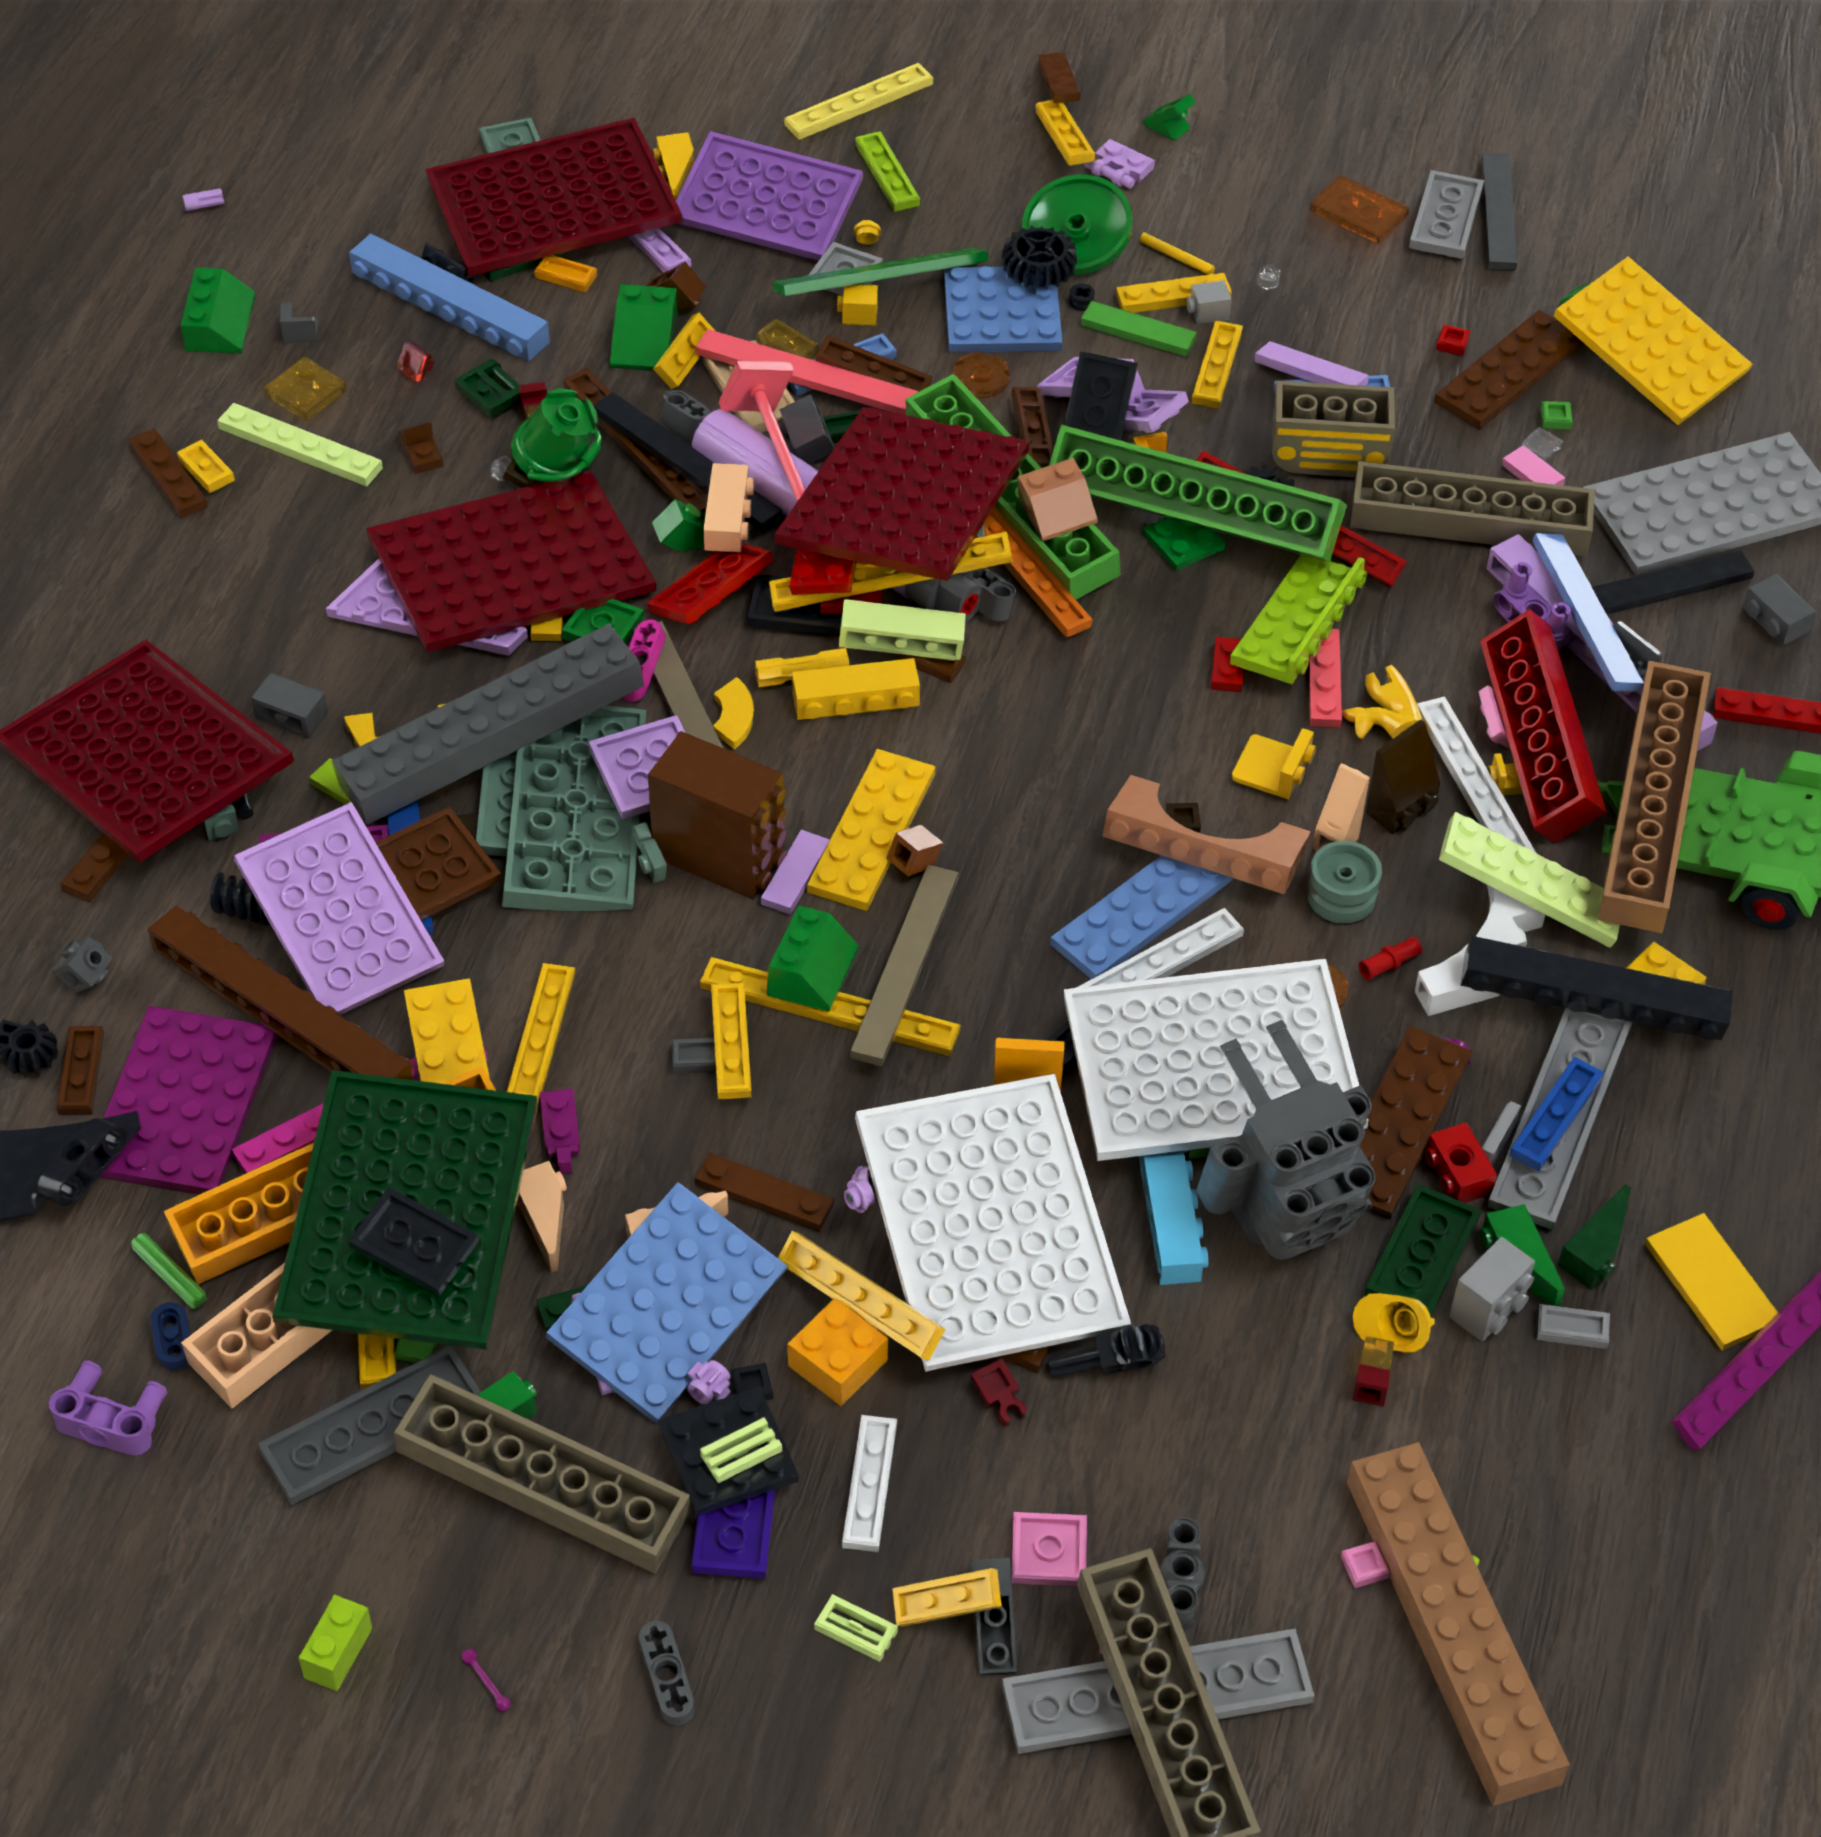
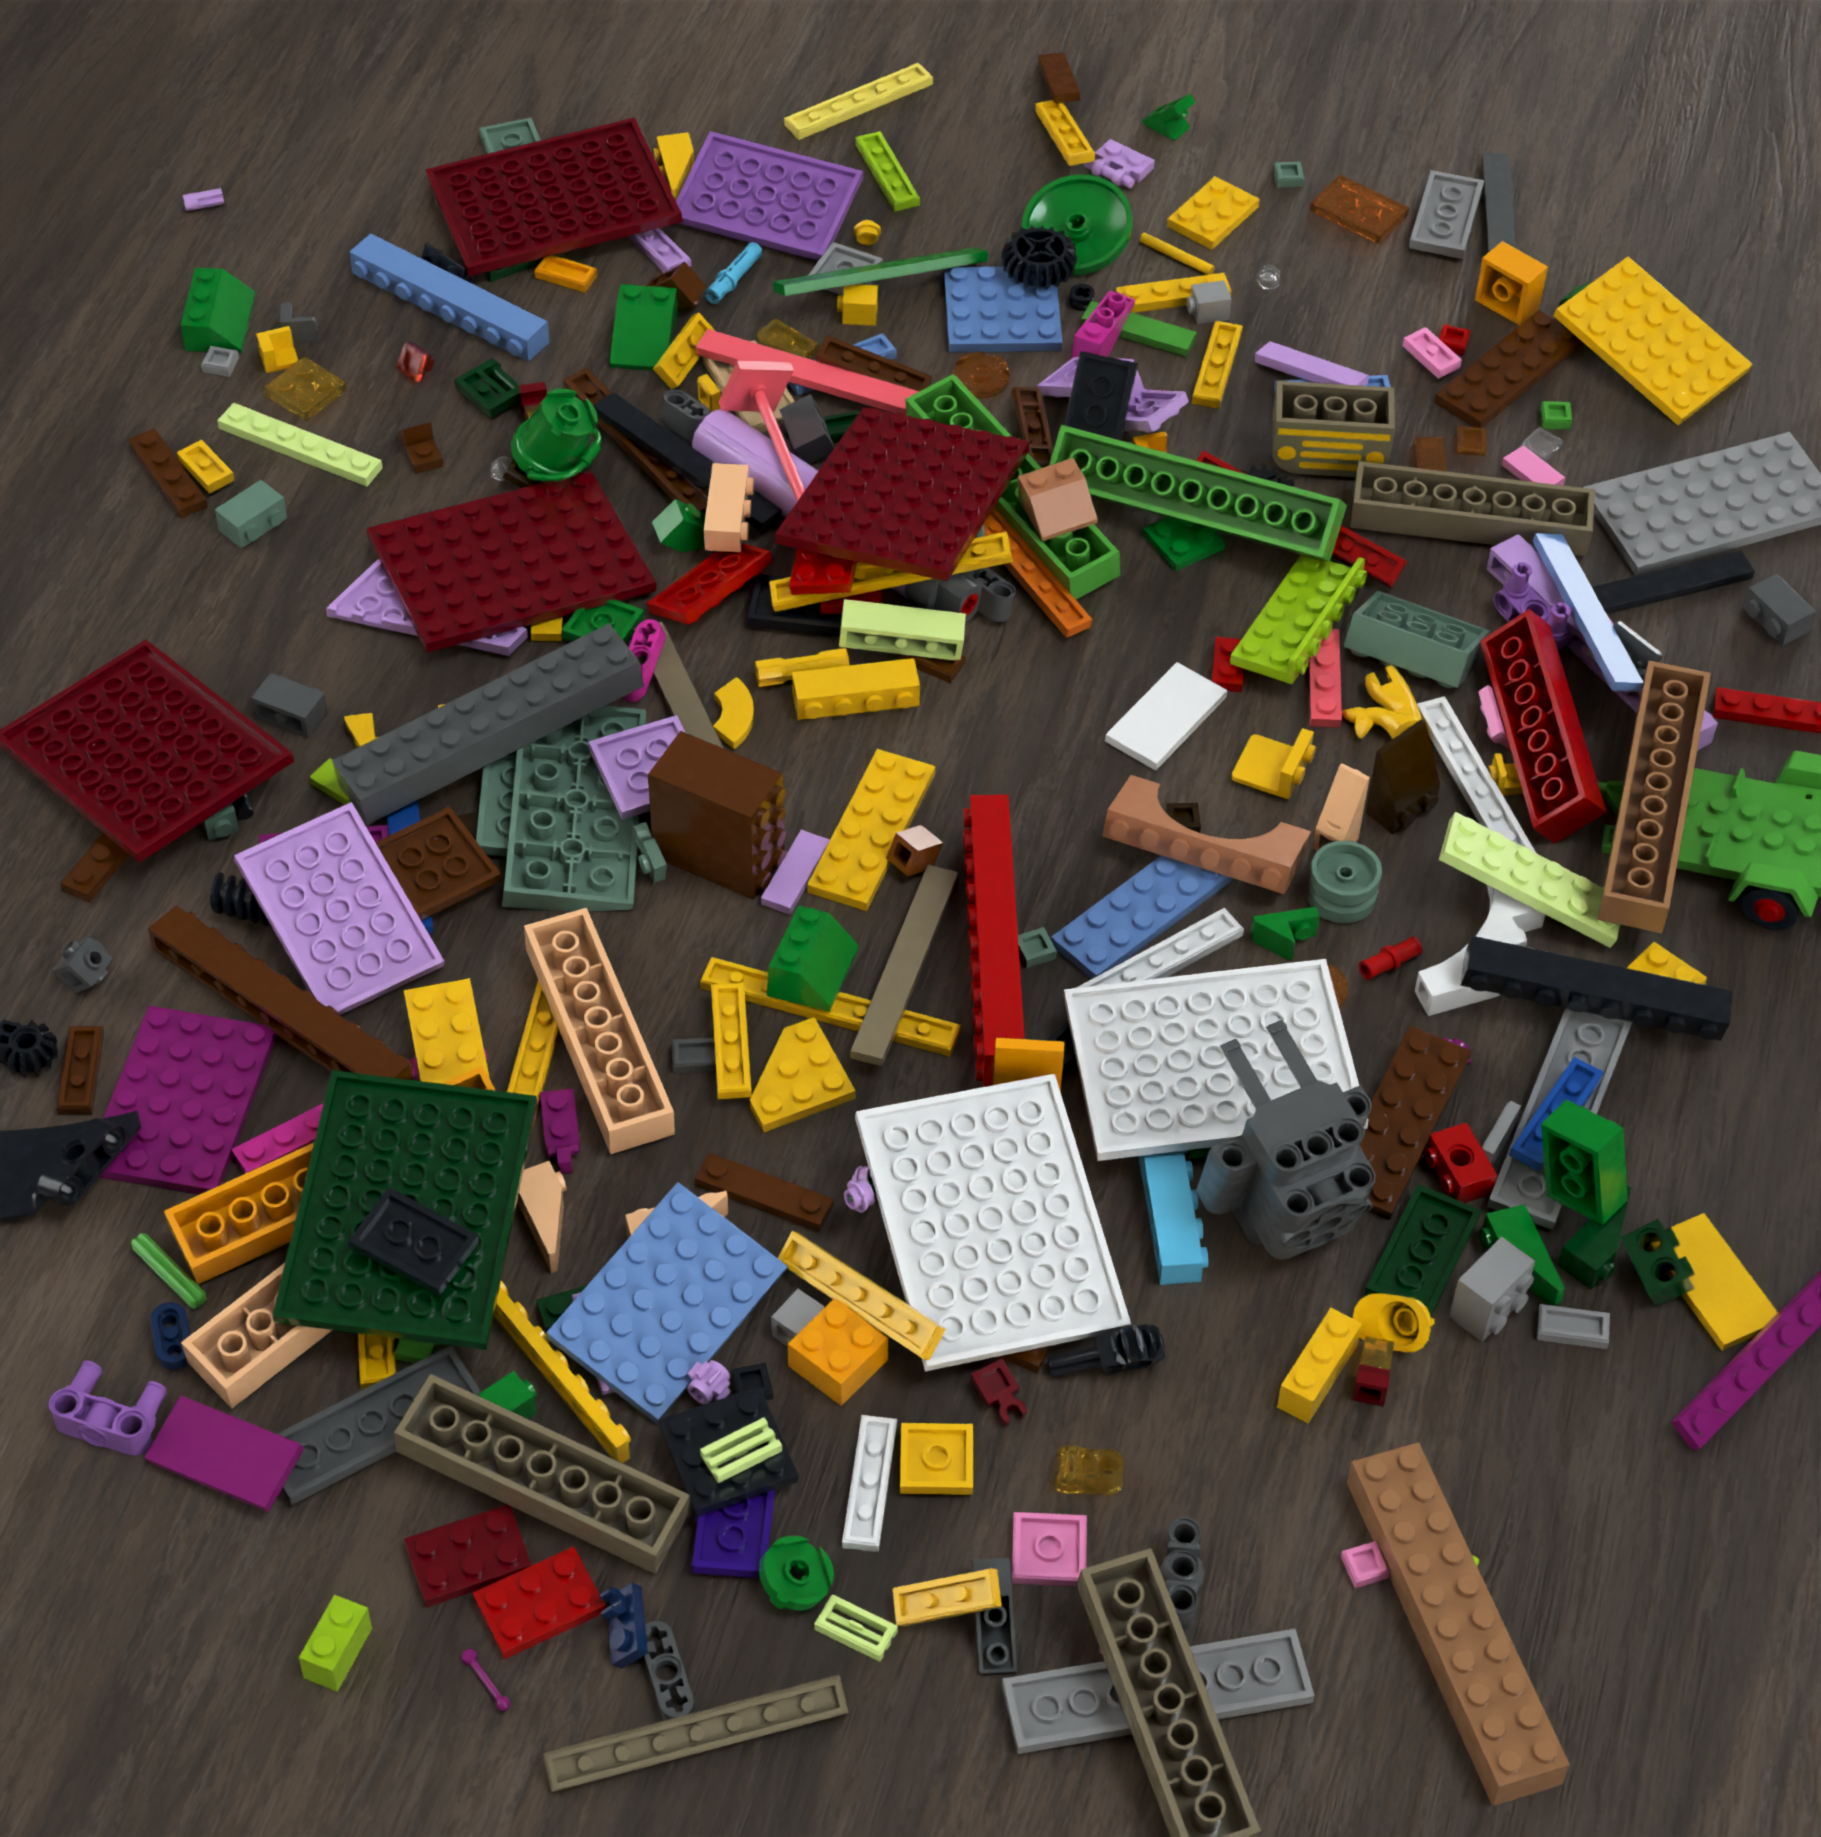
none -> magenta tile [144,1395,304,1513]
none -> light grey tile [201,346,239,377]
none -> sand green brick [215,480,287,549]
none -> yellow panel [256,326,299,373]
none -> dark red plate [404,1505,532,1608]
none -> red plate [472,1547,606,1659]
none -> yellow plate [494,1281,631,1463]
none -> light nougat brick [524,908,675,1154]
none -> dark tan tile [542,1675,849,1792]
none -> dark blue plate [600,1583,648,1668]
none -> yellow tile [697,374,721,413]
none -> medium azure pin [704,242,763,304]
none -> yellow plate [750,1017,856,1133]
none -> green plate [759,1536,834,1611]
none -> light grey panel [771,1289,824,1346]
none -> yellow plate [900,1423,973,1495]
none -> red brick [962,794,1025,1087]
none -> sand green tile [1018,927,1057,968]
none -> clear yellow piece [1054,1446,1124,1496]
none -> dark pink slope [1072,291,1135,358]
none -> white tile [1105,662,1227,771]
none -> yellow plate [1167,176,1260,250]
none -> green slope [1250,907,1320,960]
none -> sand green tile [1273,162,1305,188]
none -> yellow brick [1277,1308,1362,1424]
none -> sand green slope [1343,591,1490,688]
none -> bright pink plate [1403,327,1462,379]
none -> clear orange tile [1414,436,1447,472]
none -> clear orange tile [1457,426,1487,456]
none -> light orange brick [1475,241,1548,326]
none -> green brick [1541,1100,1628,1225]
none -> dark green brick [1620,1219,1695,1307]

